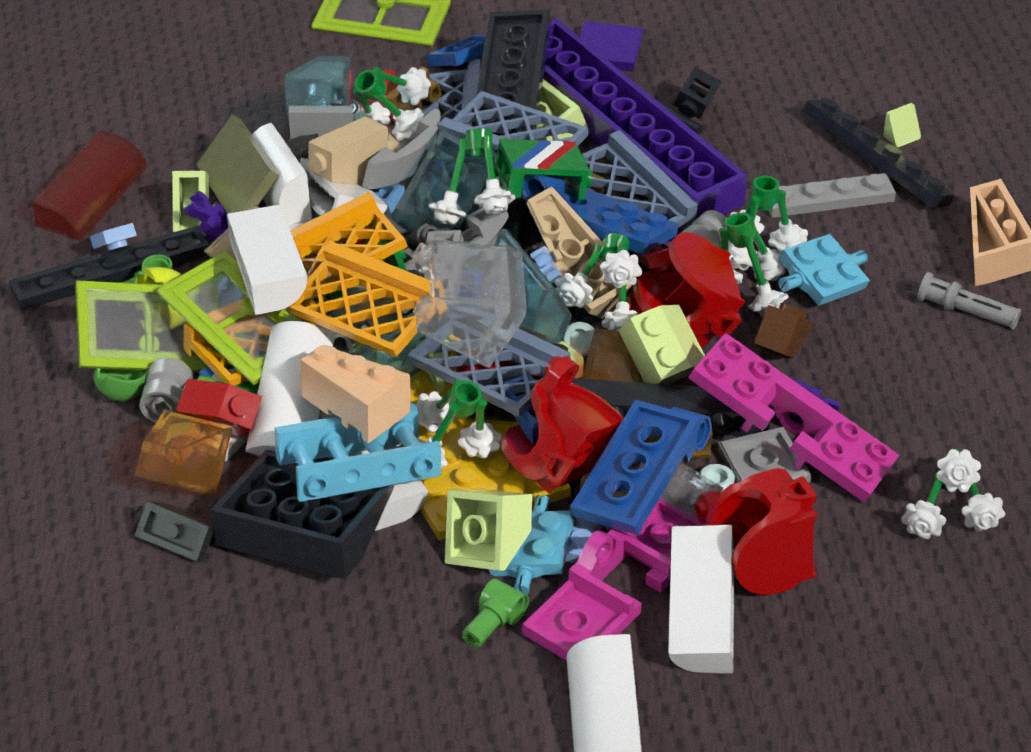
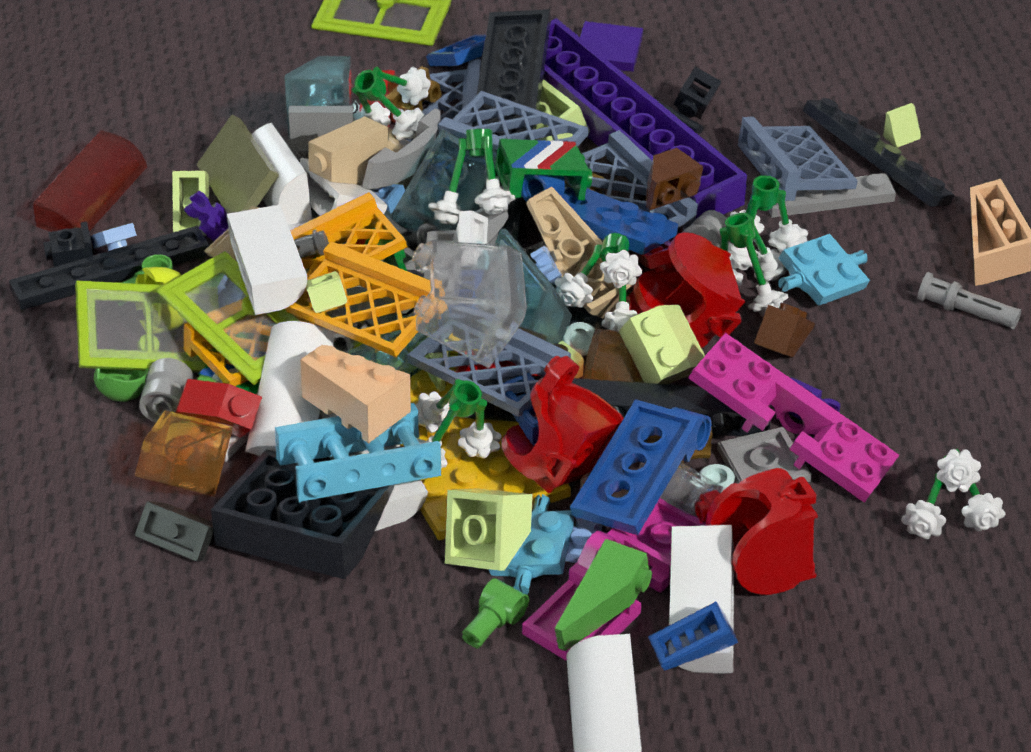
none -> black brick [43,221,93,267]
none -> dark grey pin [294,229,329,259]
none -> yellowish green slope [306,271,347,313]
none -> white plate [456,210,488,272]
none -> bright green slope [555,539,652,651]
none -> reddish brown slope [646,148,704,210]
none -> blue slope [648,601,738,671]
none -> sand blue fence [738,117,858,201]

